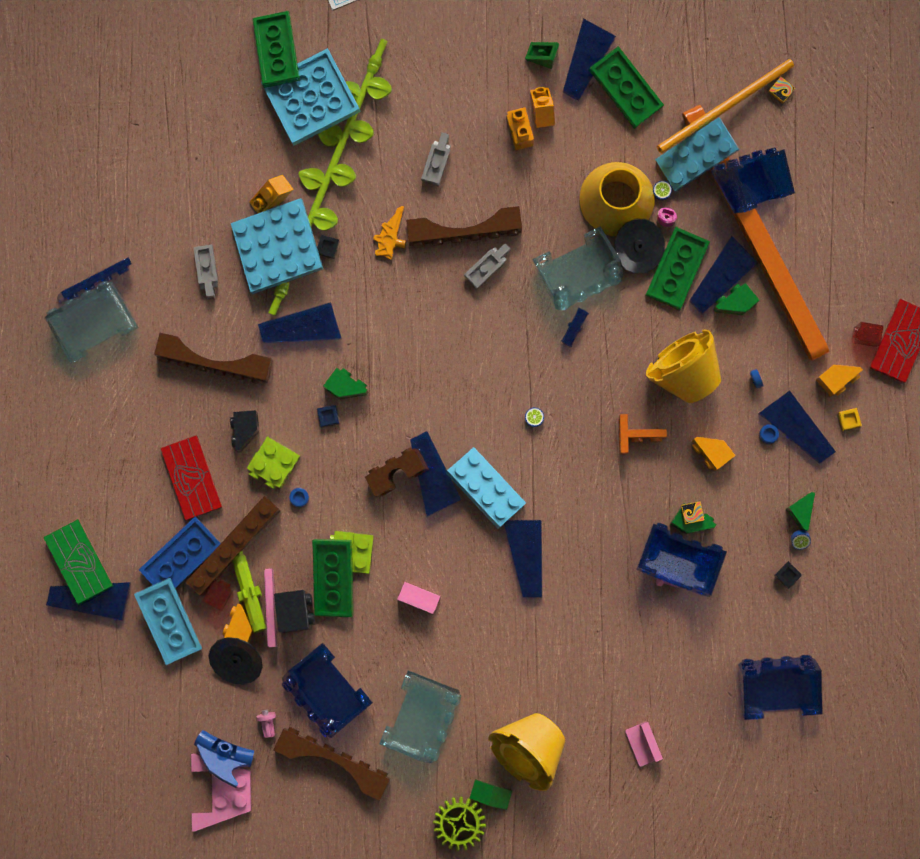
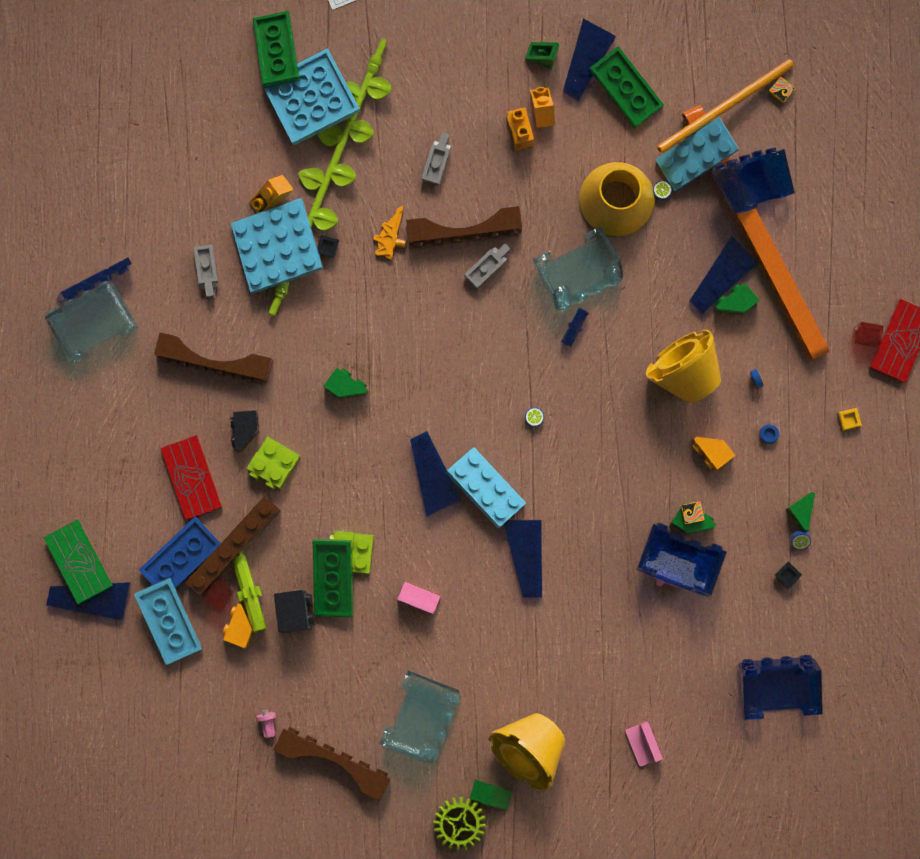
bright pink wing [191,754,251,831] -> none
blue pin [194,730,254,788] -> none
black piece [208,637,263,685] -> none
clear blue wing [258,302,342,343] -> none
bright pink tile [264,569,277,647] -> none
clear blue windscreen [282,643,373,738] -> none
blue tile [289,488,309,507] -> none
dark blue tile [317,405,340,428] -> none
reddish brown arch [365,448,429,498] -> none
black piece [614,219,665,274] -> none
orange bracket [619,414,667,455] -> none
green tile [645,226,710,311] -> none
dark pink tile [657,207,677,227] -> none
clear blue wing [758,390,836,464] -> none
light orange slope [815,365,863,397] -> none

